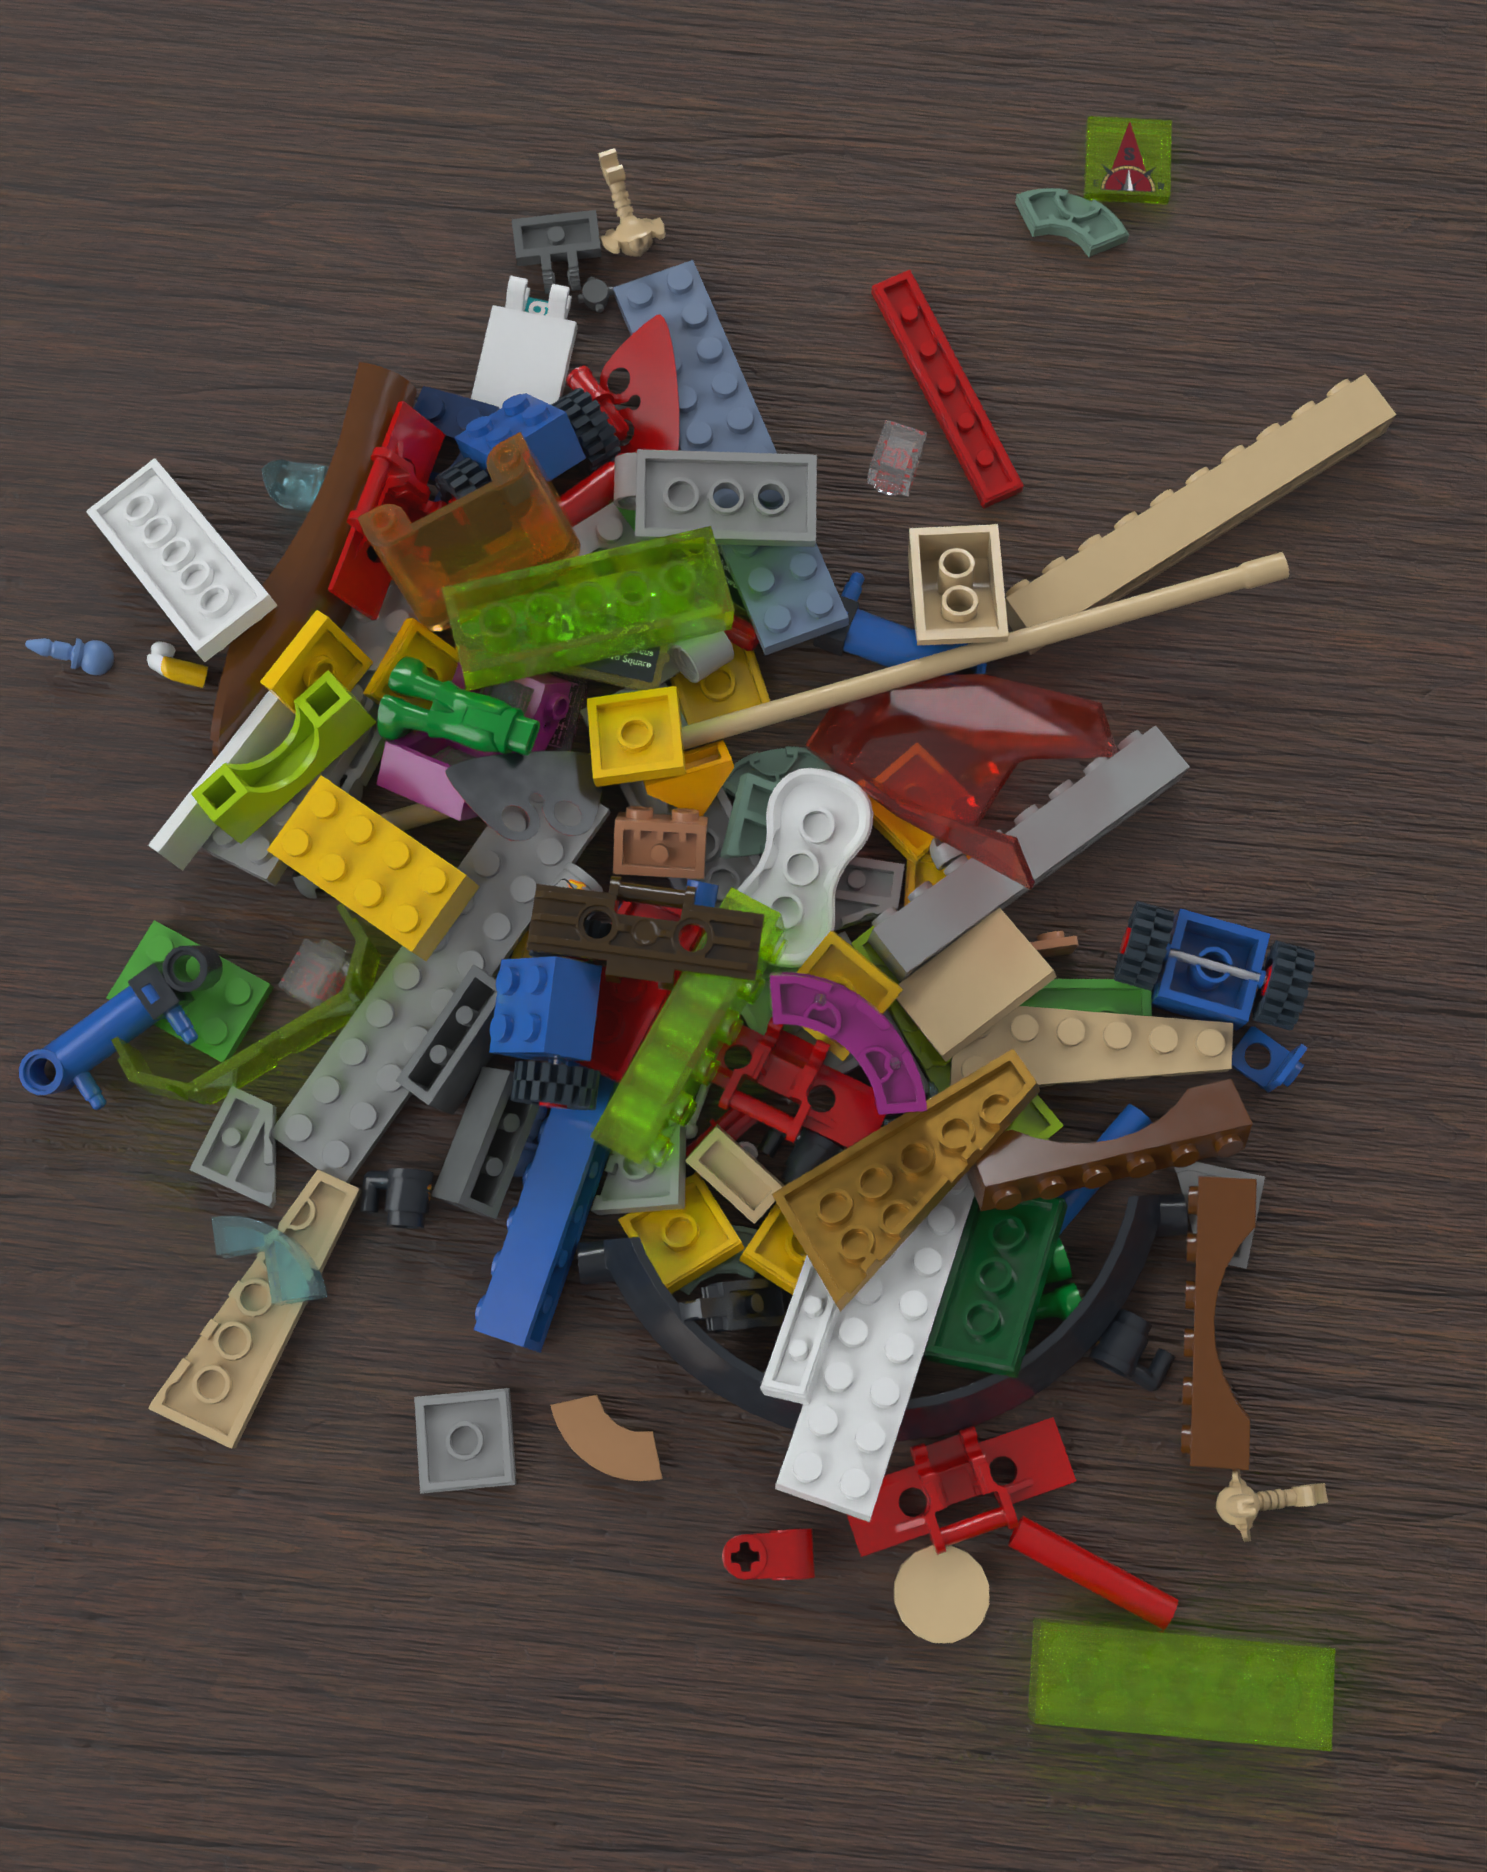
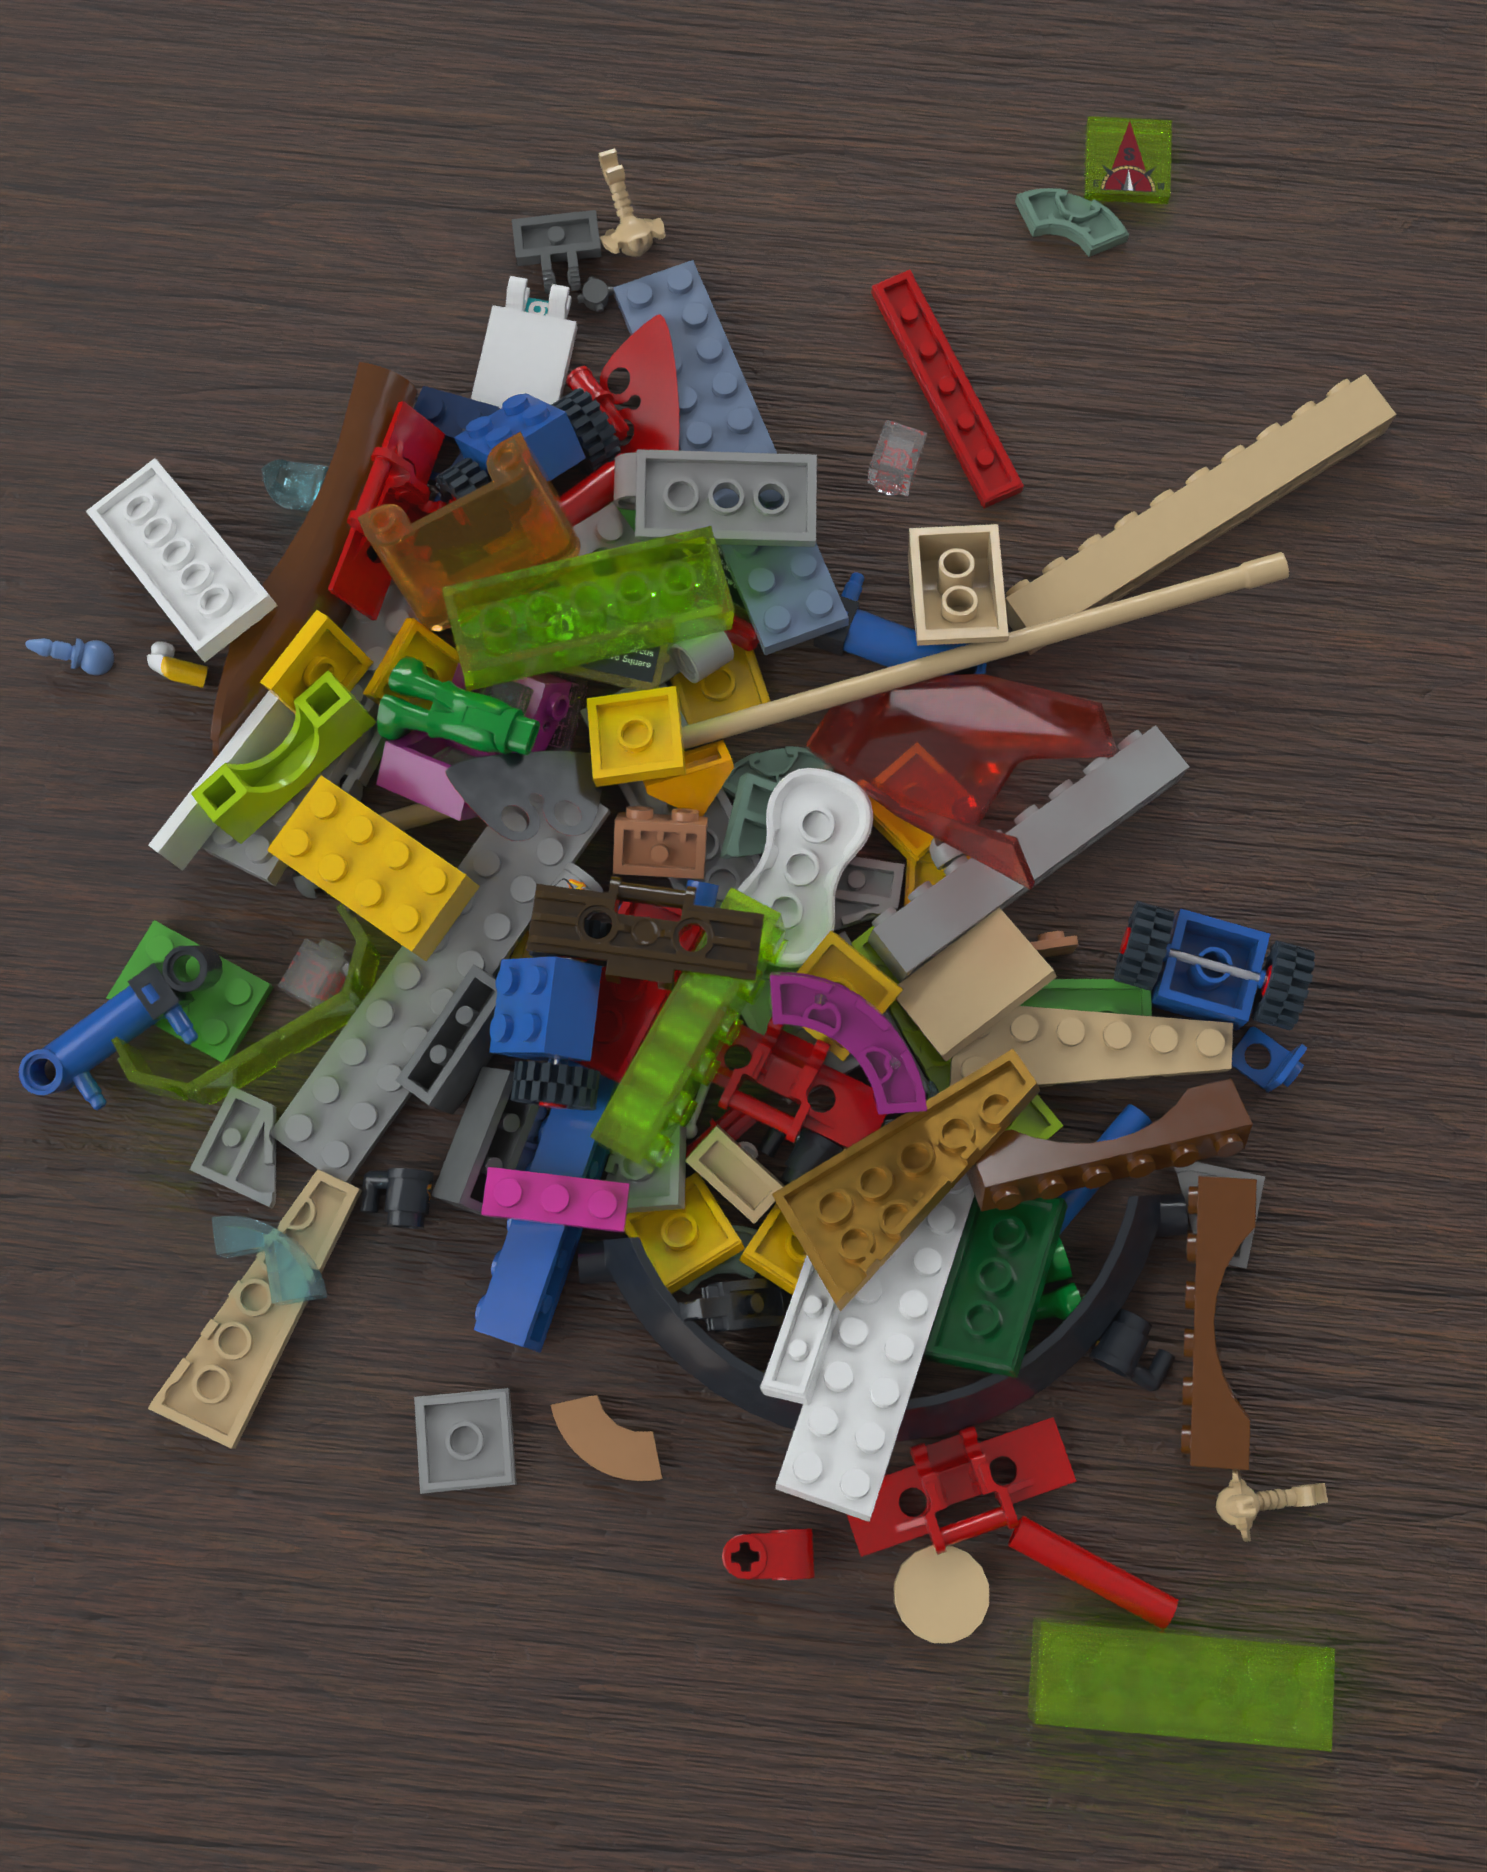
none -> dark pink plate [481,1167,630,1233]

